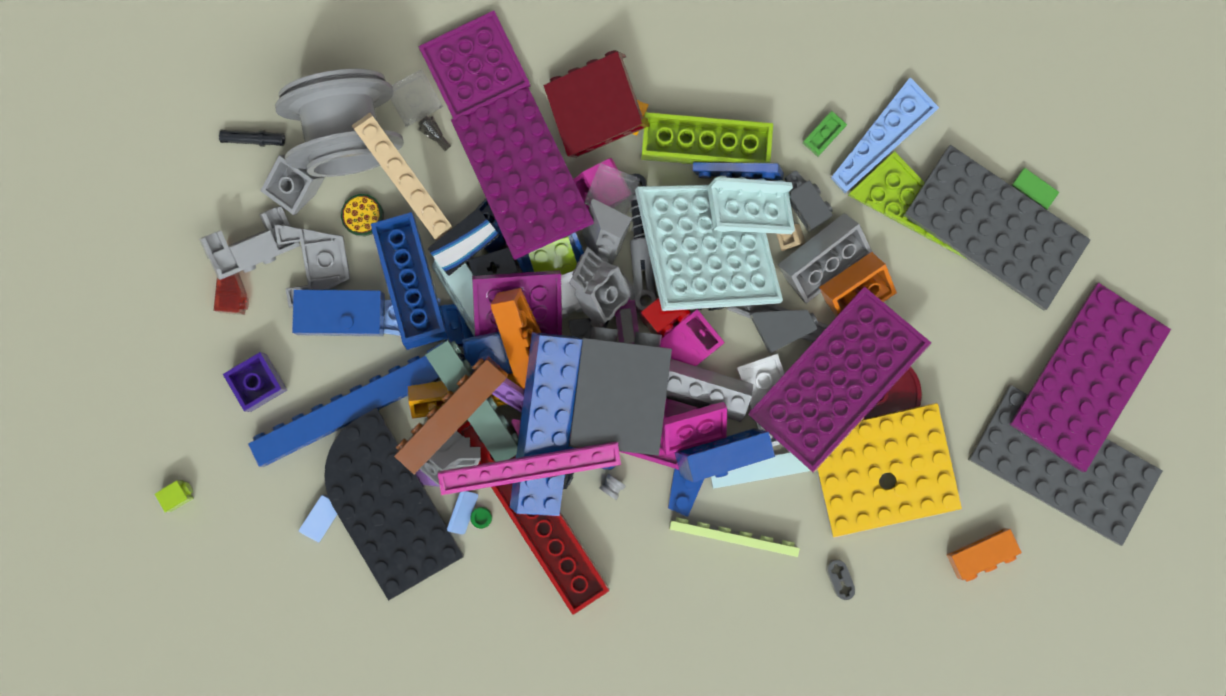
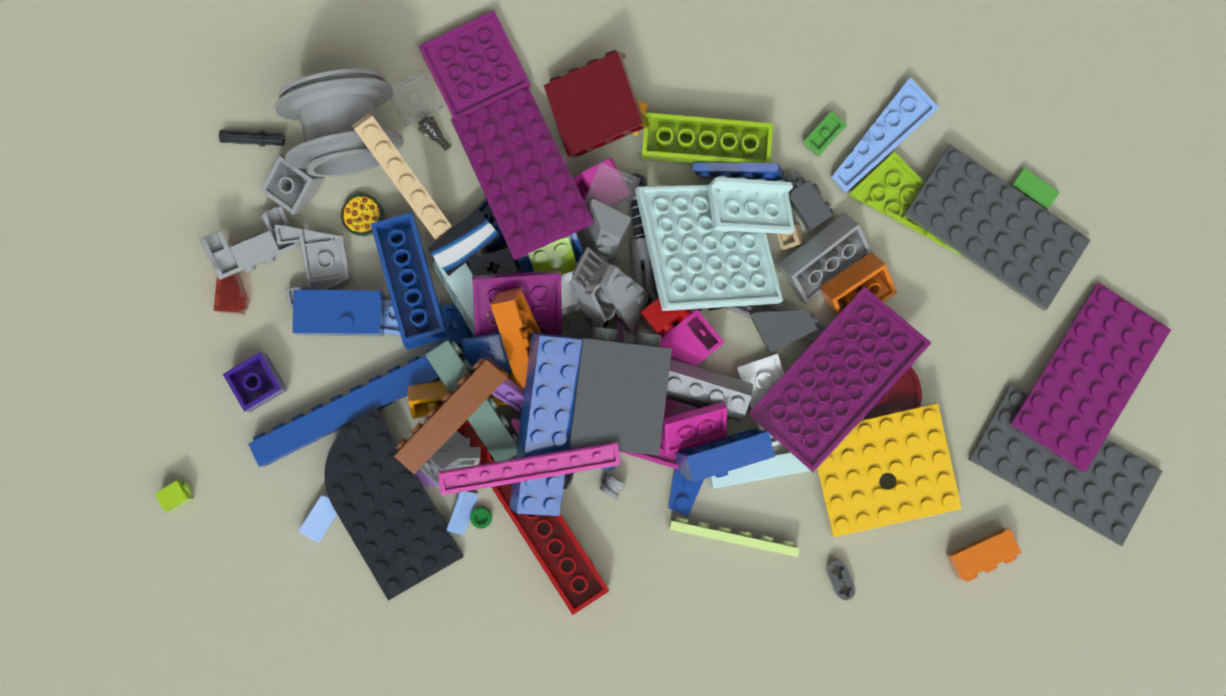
none -> light grey wing [600,265,651,332]

